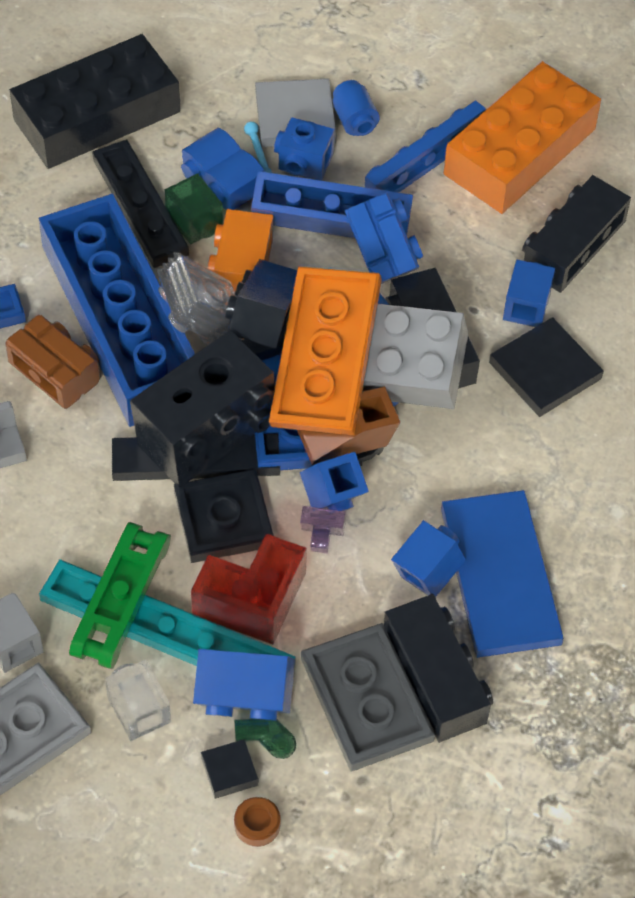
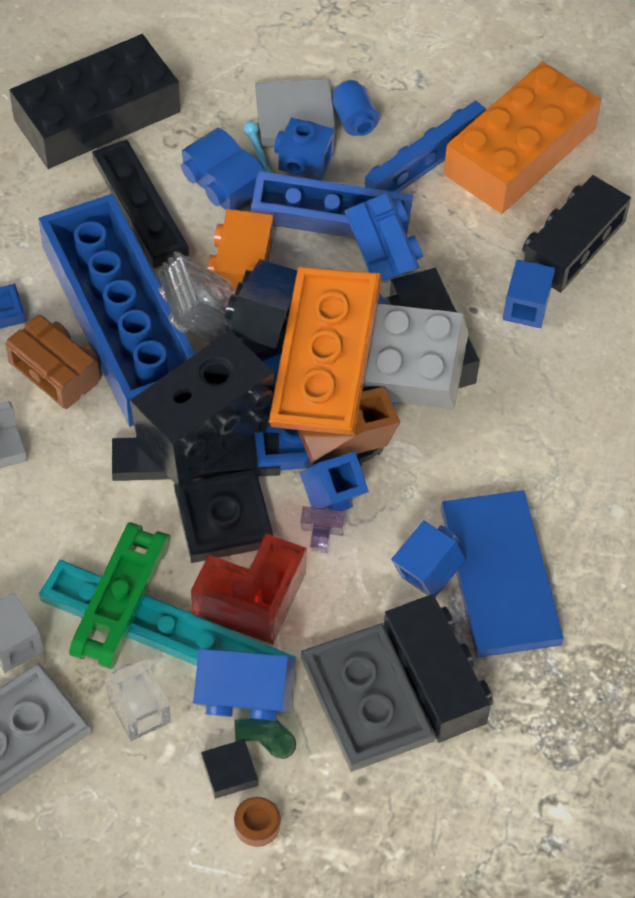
clear green brick [164,173,223,245] -> none
black tile [489,317,604,417] -> none

